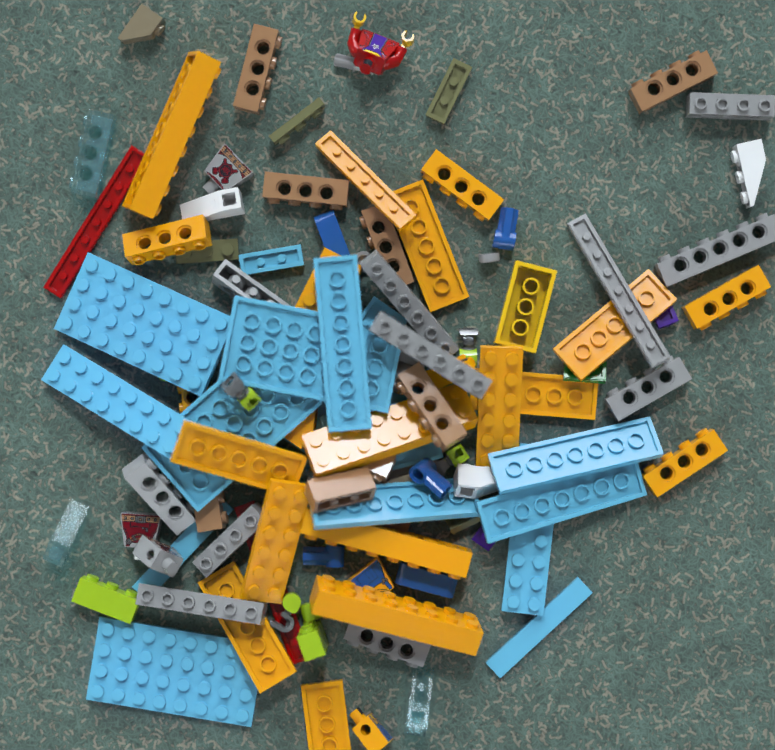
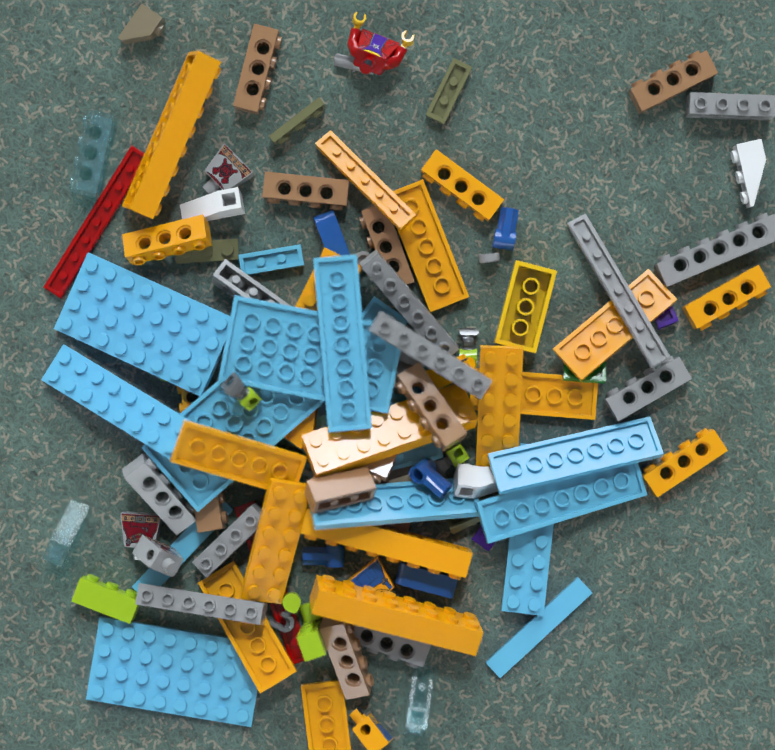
none -> medium nougat brick [319,617,374,700]

